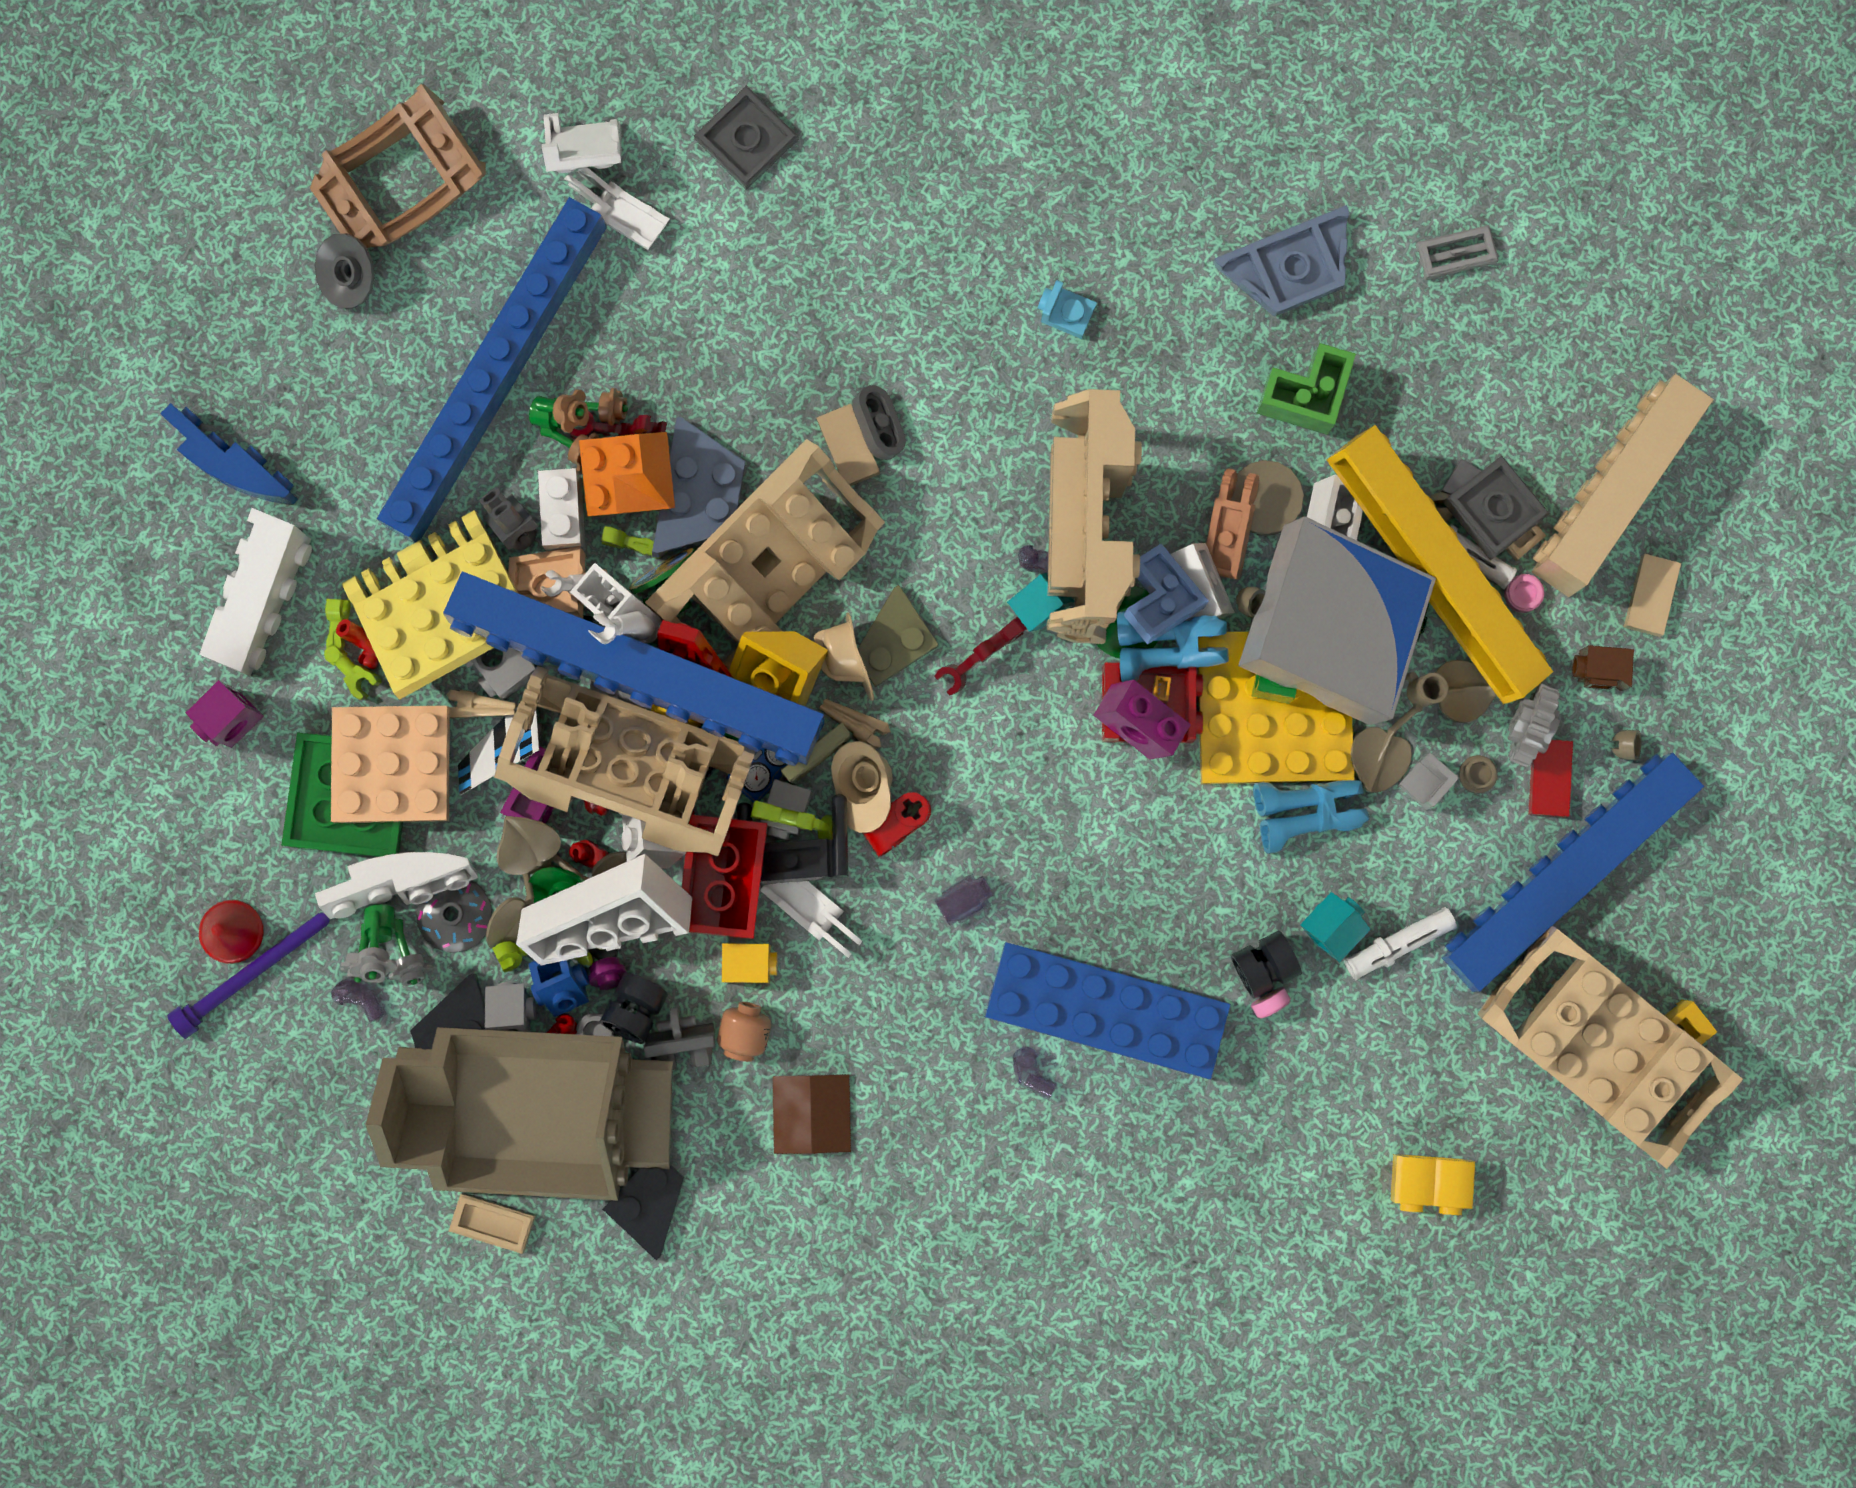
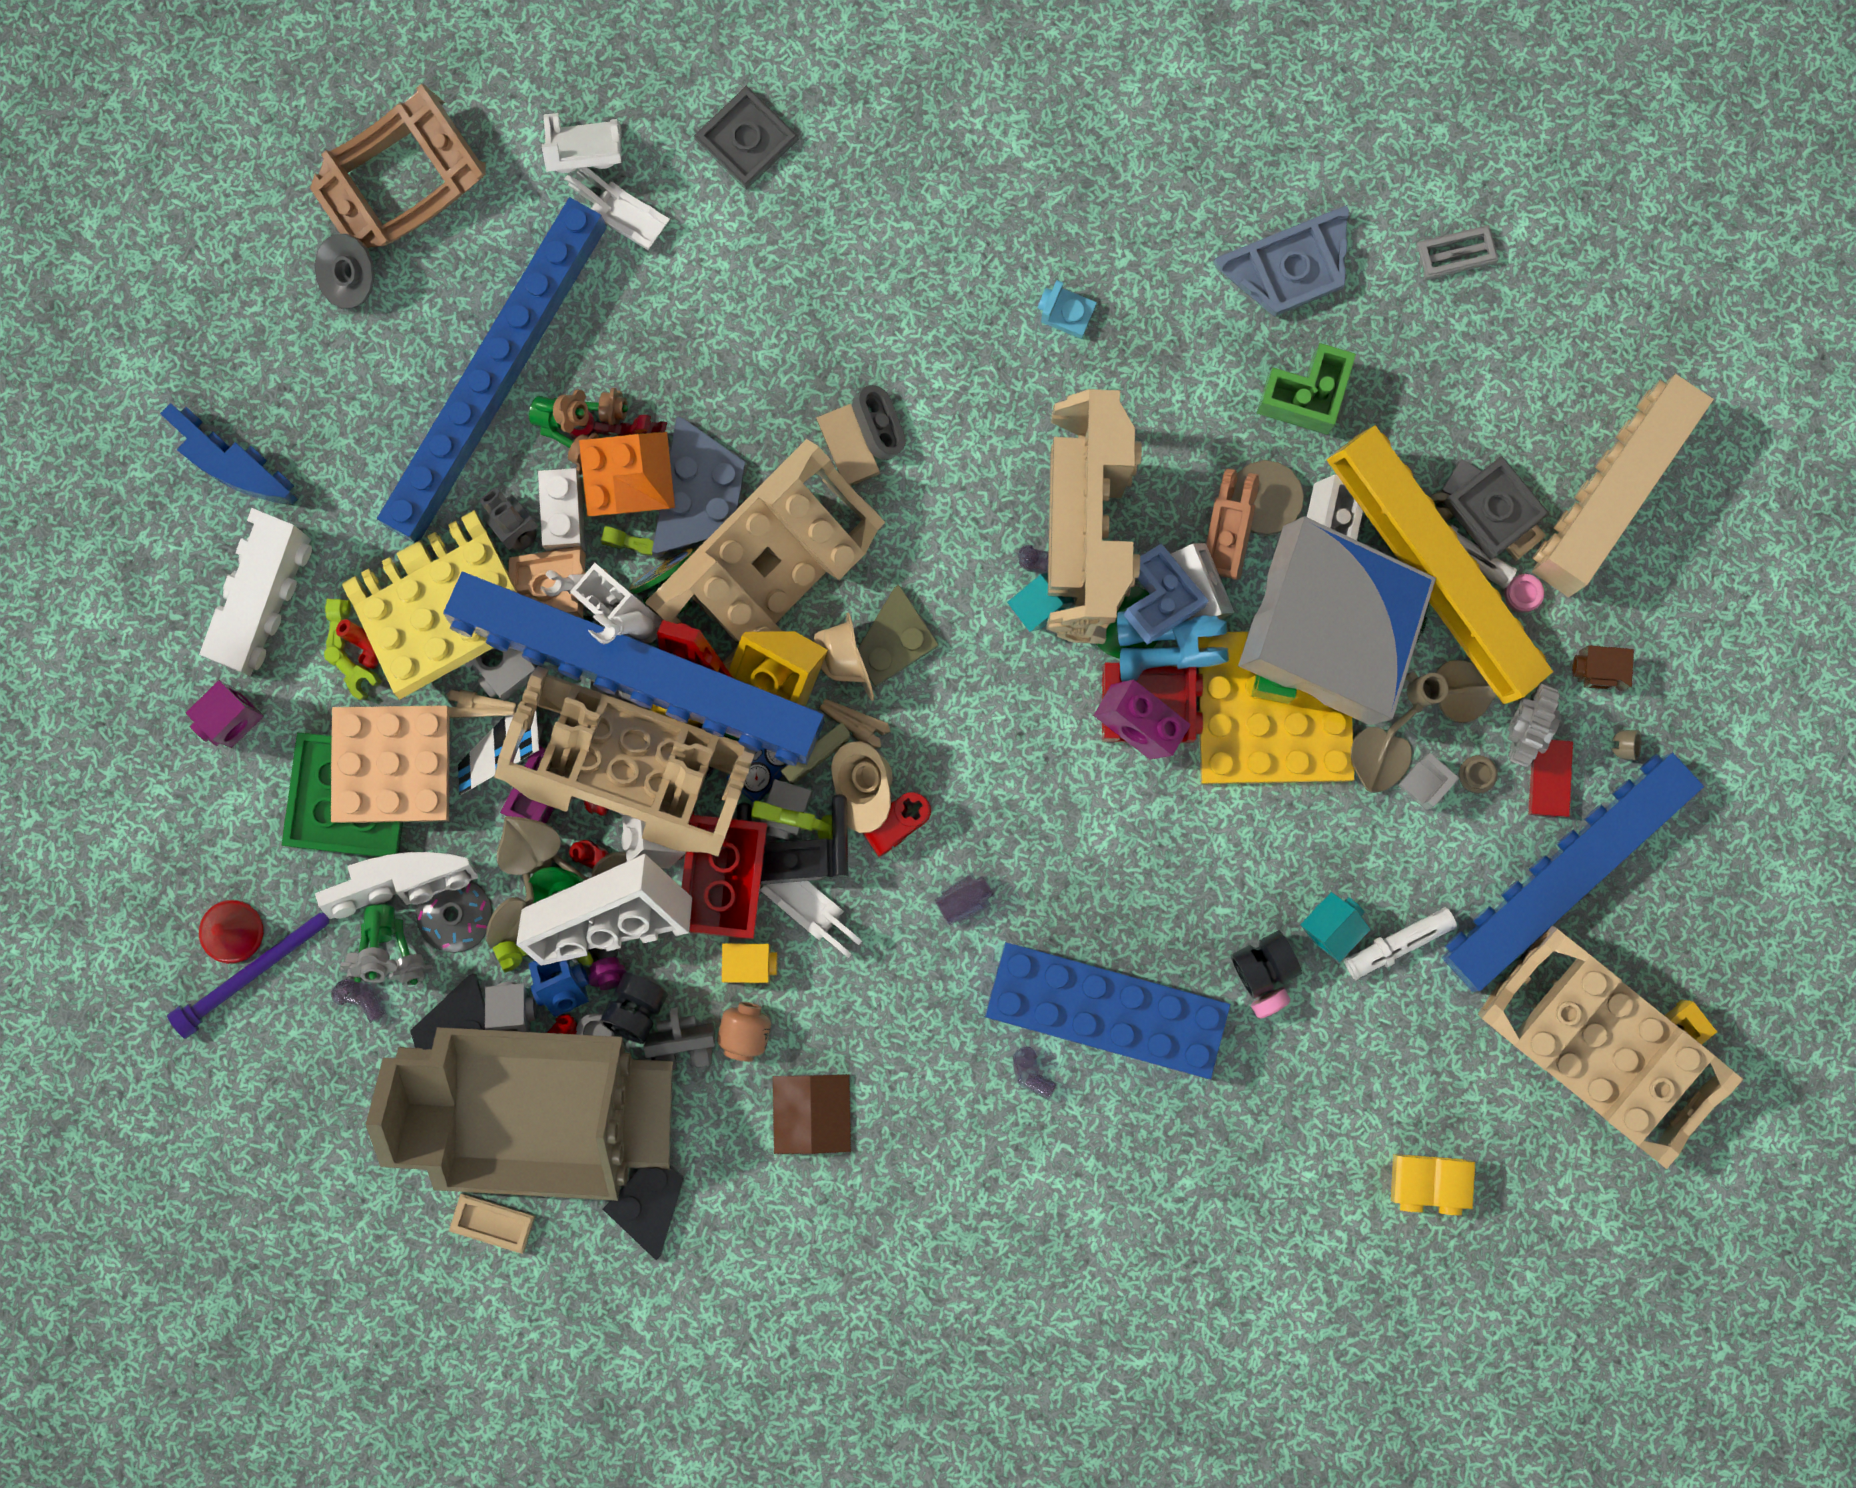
dark red piece [934,617,1027,696] -> none
light orange piece [1152,676,1171,703] -> none
dark tan hinge [1236,586,1266,618] -> none
dark azure piece [1253,780,1369,854] -> none
tan tile [1624,554,1681,637] -> none

